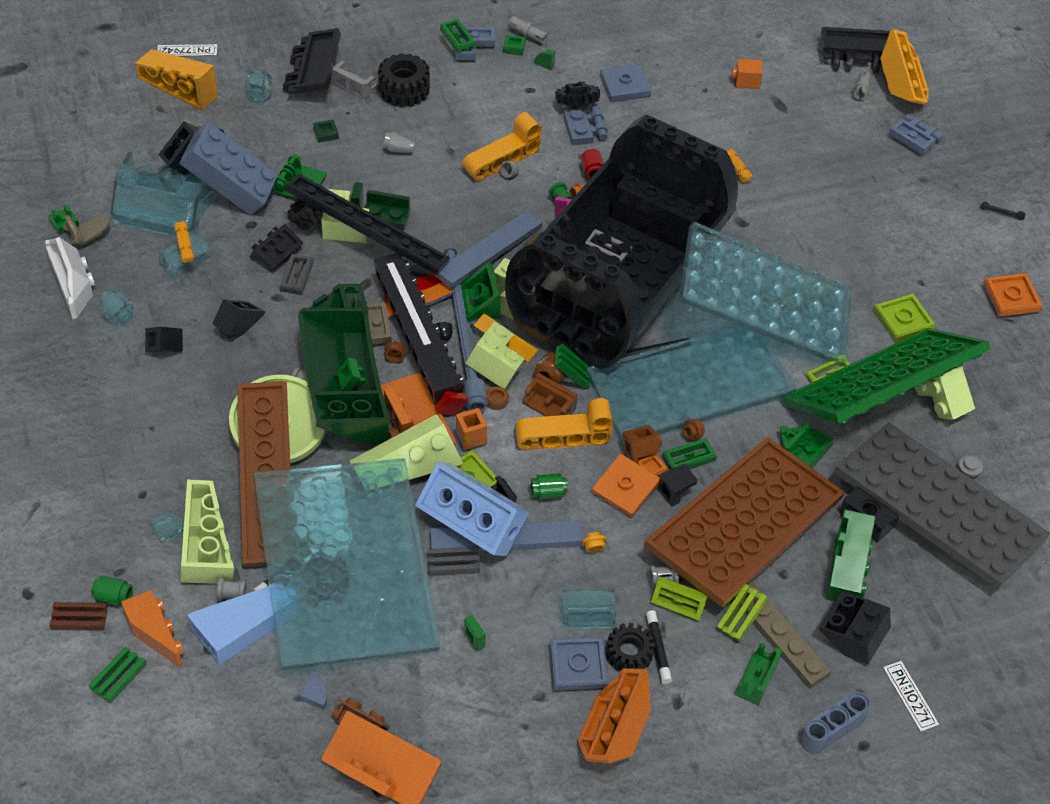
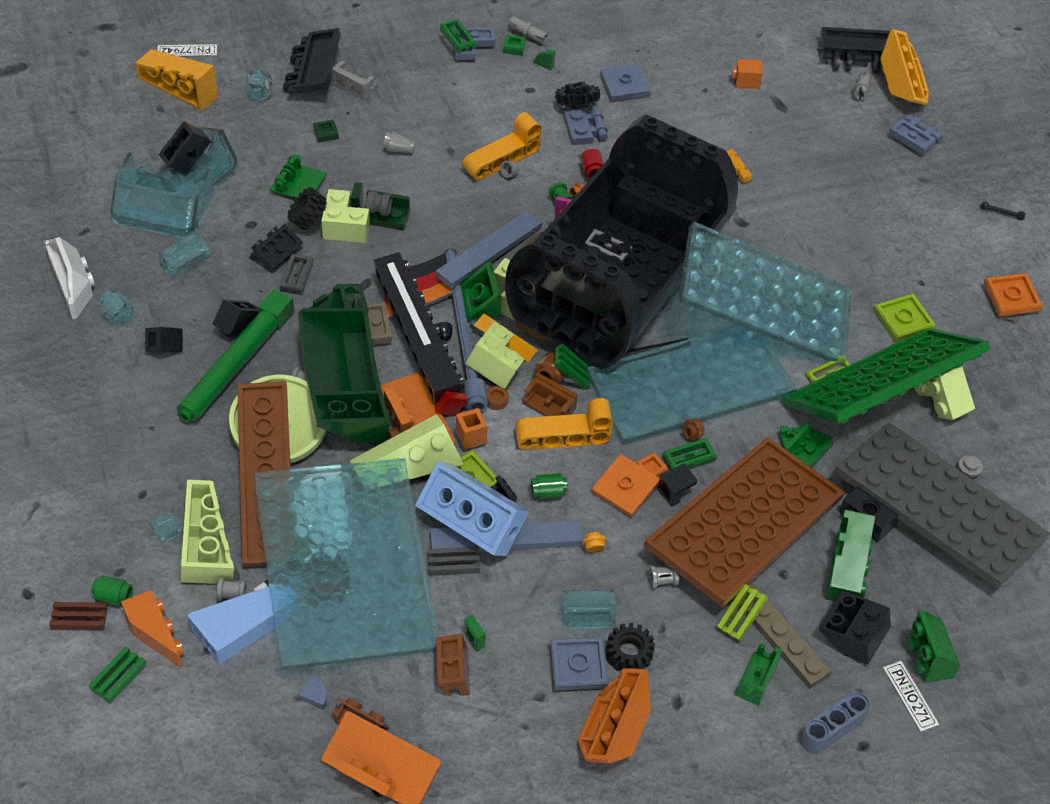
green tile [48,205,79,235] -> none
dark tan piece [63,215,110,246] -> none
light orange axle [175,221,194,263] -> none
sand blue brick [179,121,278,215] -> none
black tile [285,173,450,275] -> none
green tile [336,358,367,391] -> none
black tyre [378,53,430,107] -> none
dark orange plate [384,341,407,363] -> none
dark orange brick [622,425,662,463] -> none
black bar [646,610,672,684] -> none
lime tile [651,577,708,621] -> none
none -> green brick [177,289,294,423]
none -> dark grey wheel [365,191,392,216]
none -> dark orange hinge [436,634,470,696]
none -> green slope [906,610,960,683]

